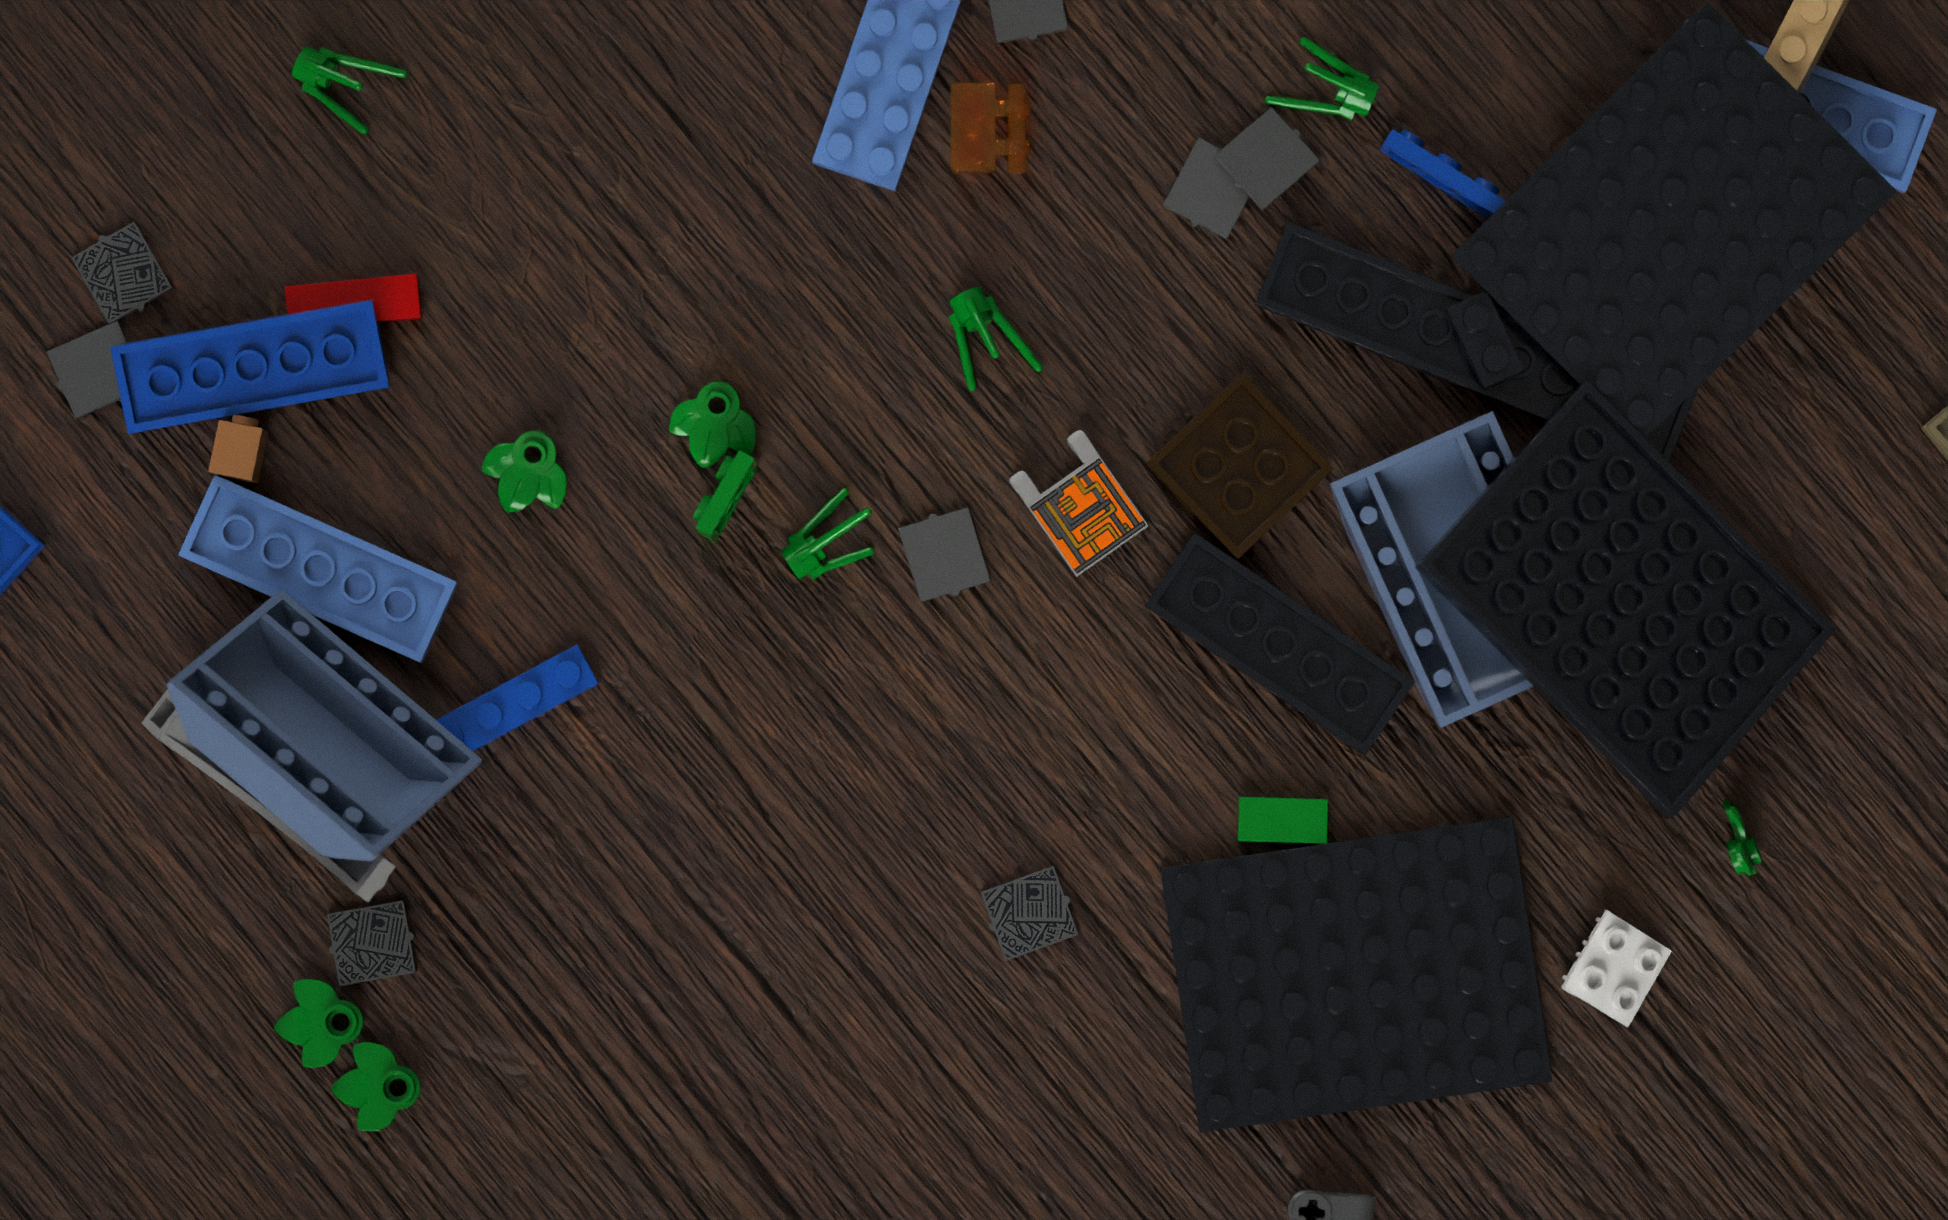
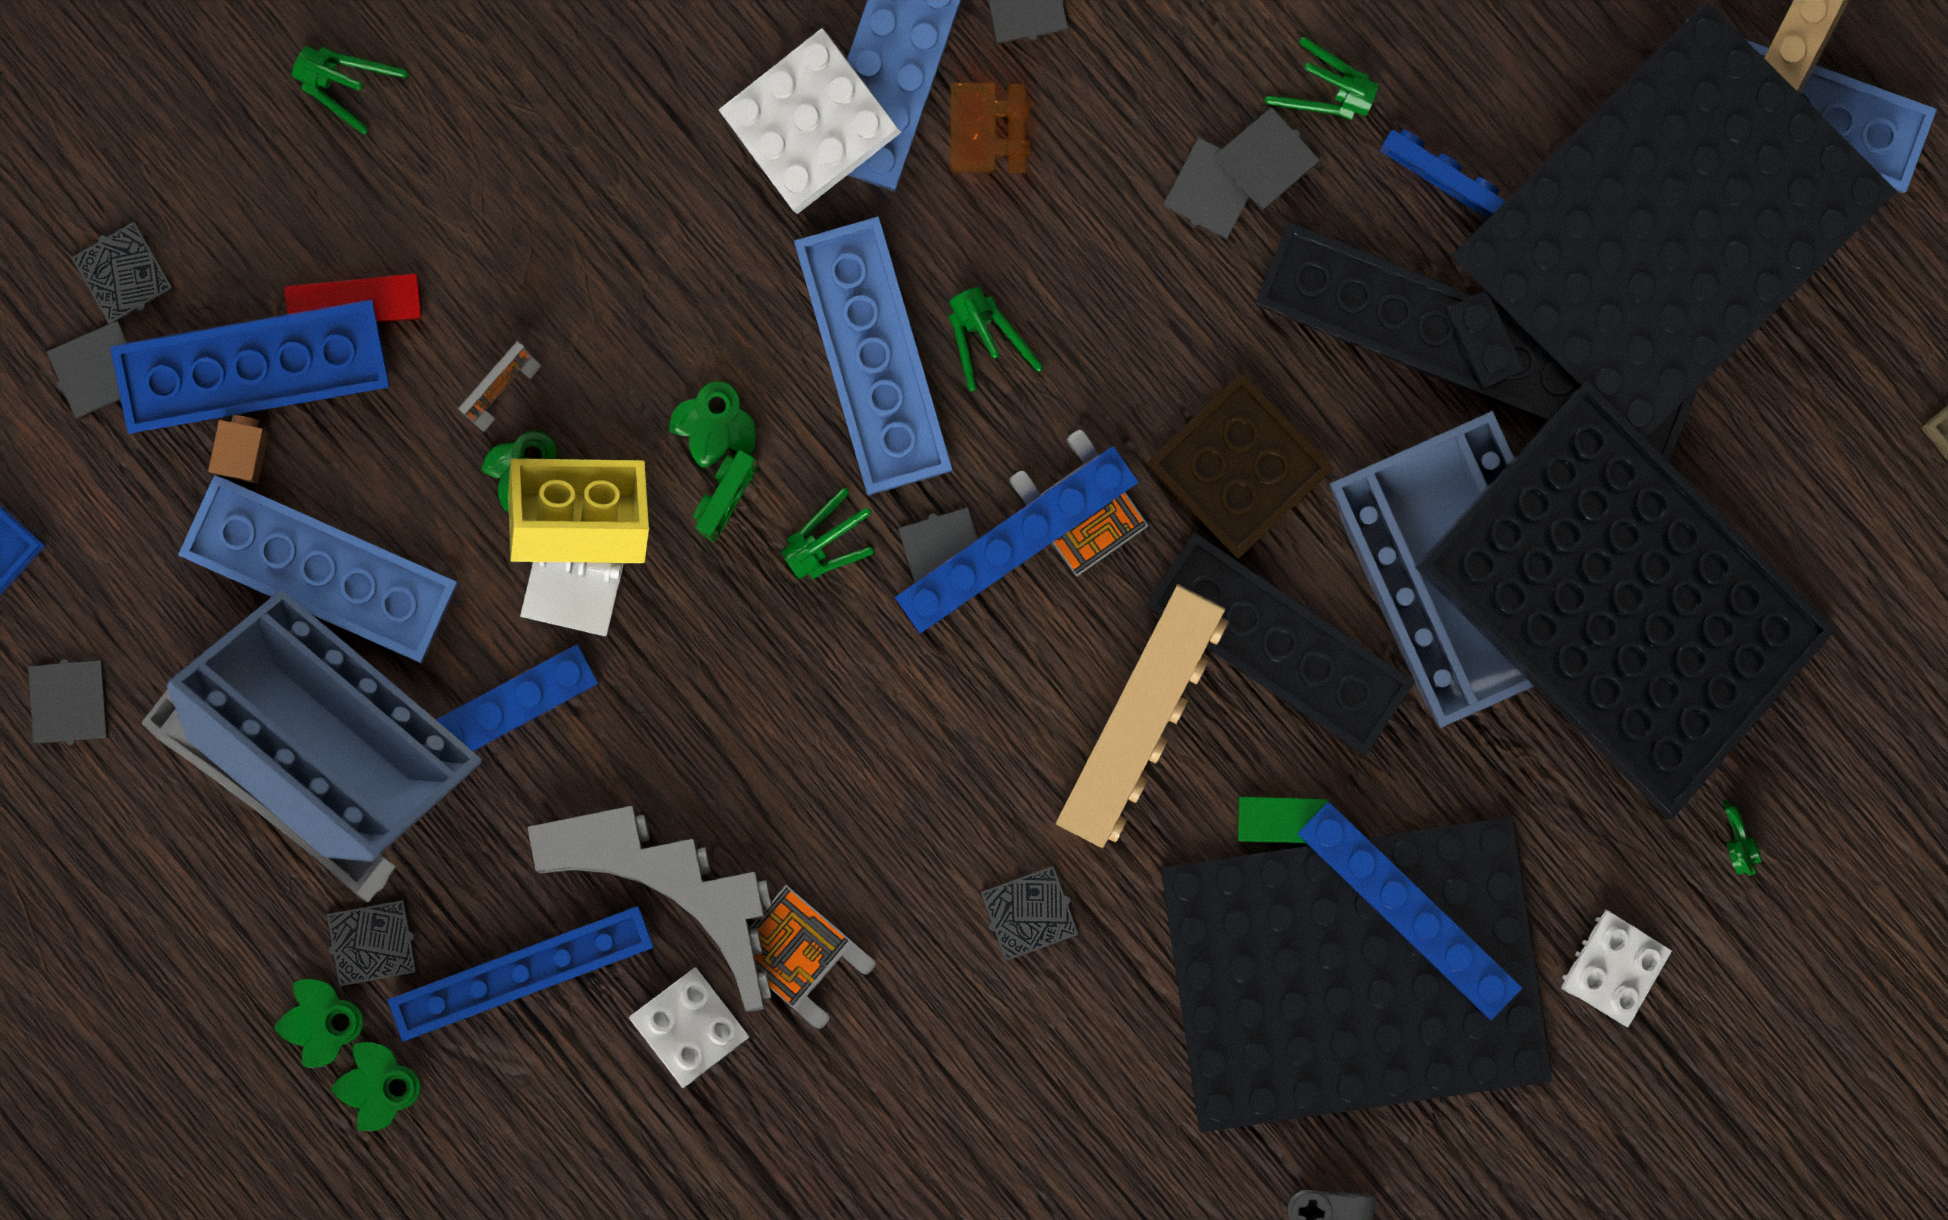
none -> dark grey piece [28,659,108,745]
none -> blue plate [387,906,655,1042]
none -> flag [458,341,541,432]
none -> light yellow brick [508,459,649,563]
none -> white hinge [520,562,624,637]
none -> light grey arch [527,806,772,1012]
none -> white hinge [628,967,749,1088]
none -> white plate [719,28,902,214]
none -> flag [749,885,876,1029]
none -> medium blue plate [794,216,952,496]
none -> blue plate [895,446,1139,634]
none -> tan brick [1056,584,1229,848]
none -> blue plate [1297,802,1522,1020]

